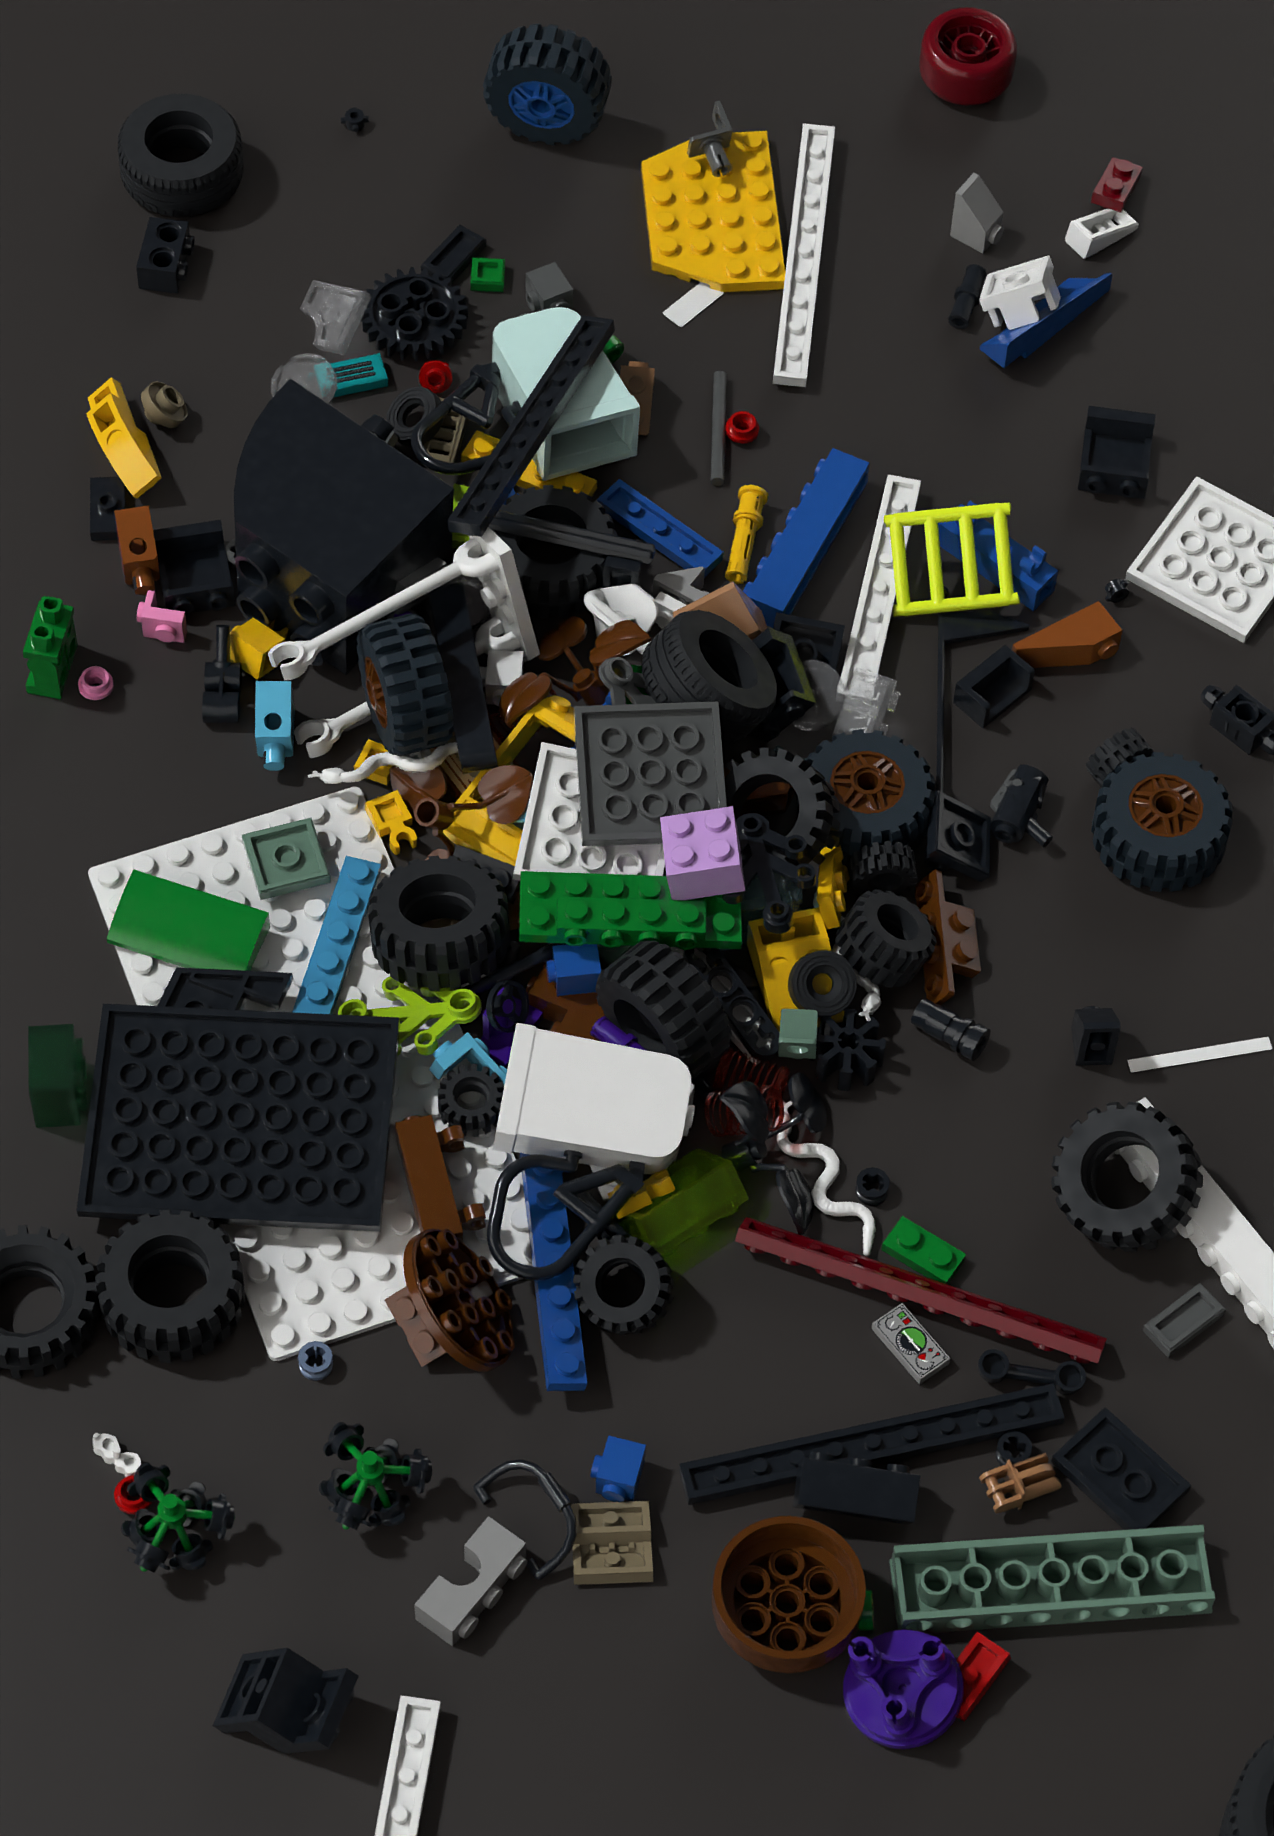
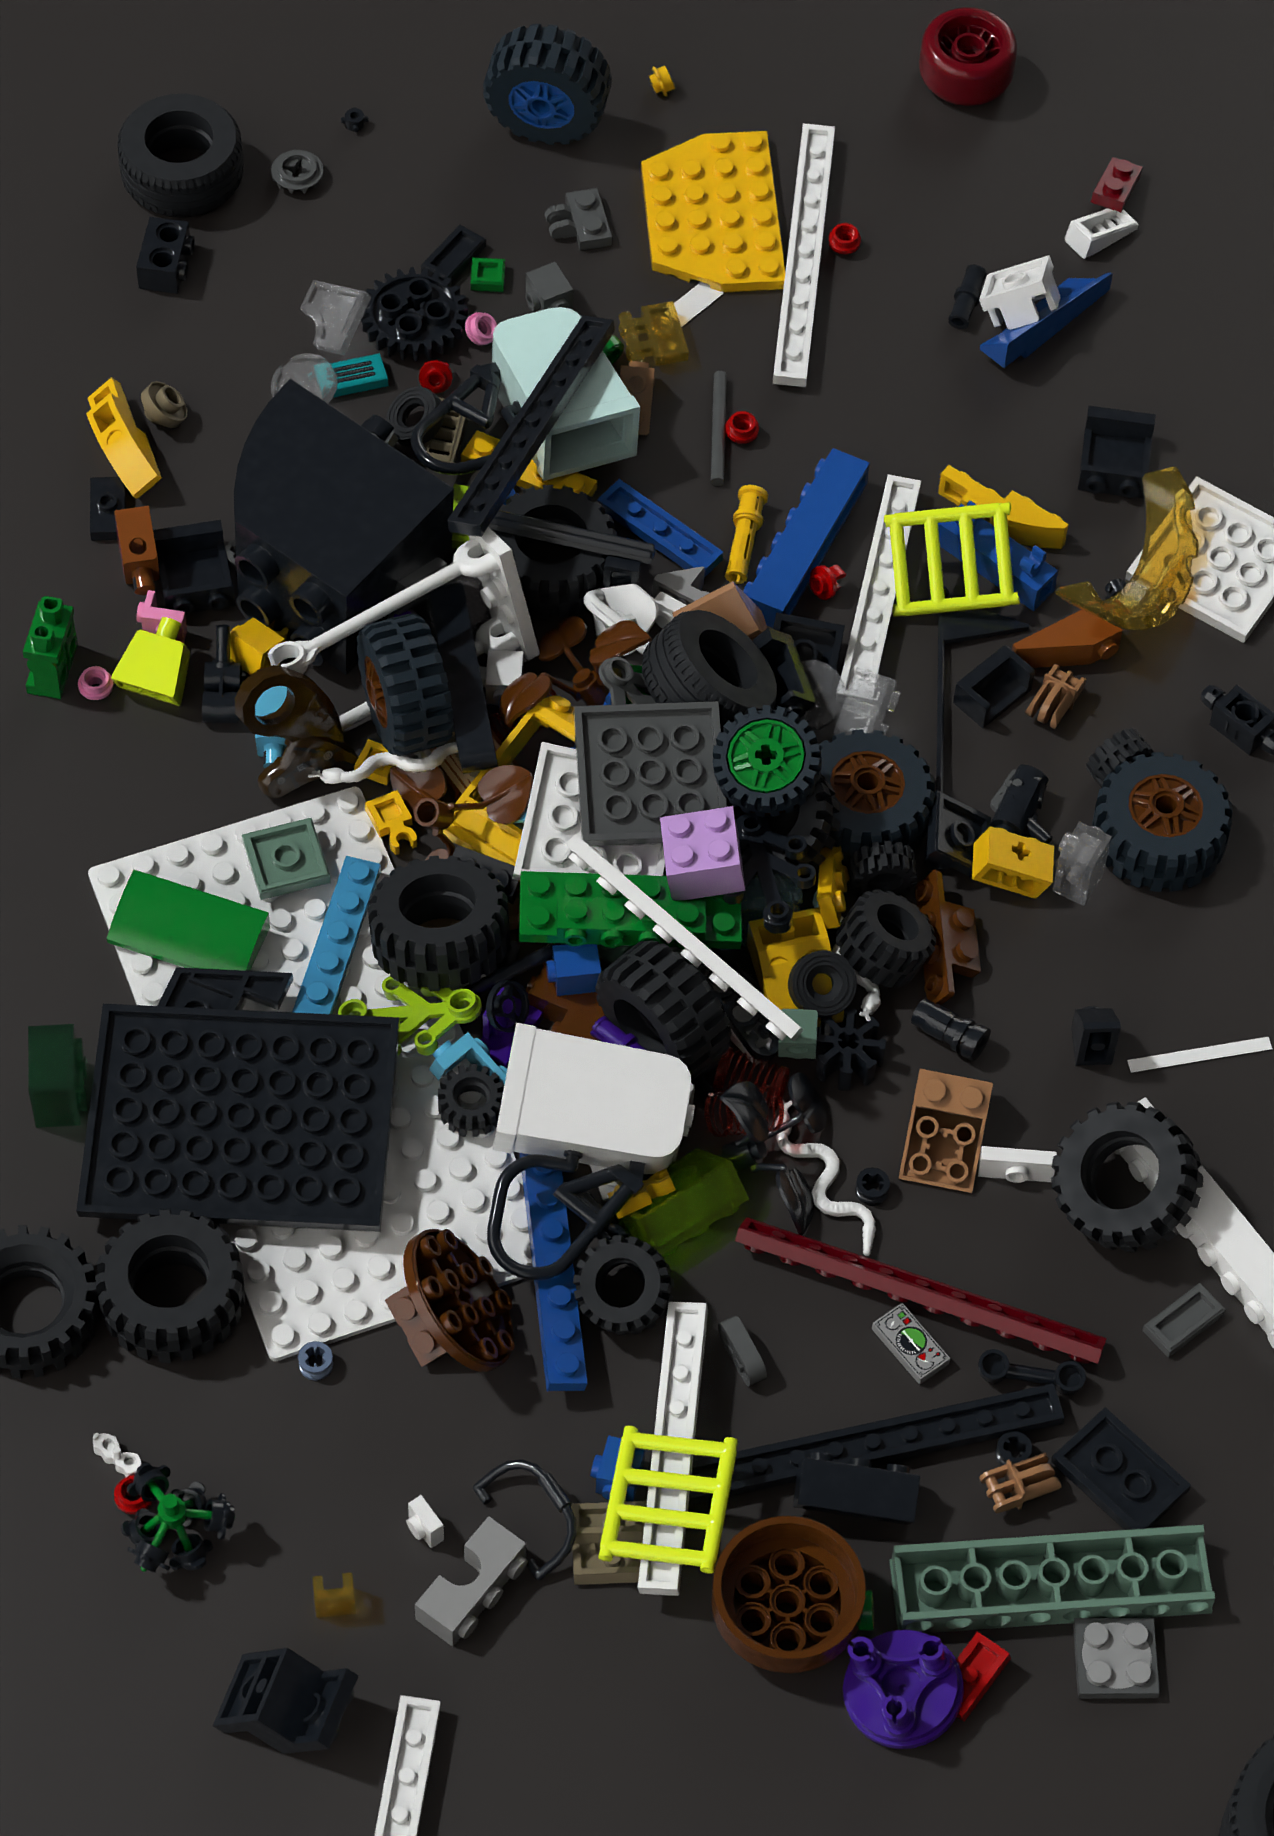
black plant [319,1422,432,1530] -> none
reddish brown brick [395,1114,486,1241] -> none
dark grey bracket [687,100,732,177] -> none
green plate [881,1216,966,1285] -> none
light grey slope [950,173,1004,254] -> none
none -> neon yellow torso [111,617,190,706]
none -> dark brown animal [235,665,359,798]
none -> dark grey gear [271,150,323,194]
none -> clear yellow piece [312,1573,356,1618]
none -> white plate [406,1495,444,1548]
none -> bright pink plate [465,312,497,346]
none -> dark grey hinge [544,188,612,251]
none -> white plate [565,834,804,1041]
none -> neon yellow bar [598,1426,738,1574]
none -> clear yellow plate [618,301,689,366]
none -> white plate [638,1302,708,1596]
none -> yellow plate [649,65,675,96]
none -> wheel [713,705,822,817]
none -> dark grey beam [717,1315,767,1386]
none -> red plate [809,565,846,600]
none -> red plate [828,223,861,254]
none -> medium nougat slope [898,1069,993,1193]
none -> yellow slope [938,465,1069,549]
none -> yellow brick [972,826,1054,899]
none -> white plate [978,1146,1057,1183]
none -> medium nougat arm [1025,664,1087,729]
none -> clear brick [1053,821,1112,906]
none -> clear yellow windscreen [1055,467,1199,631]
none -> light grey piece [1073,1618,1160,1699]

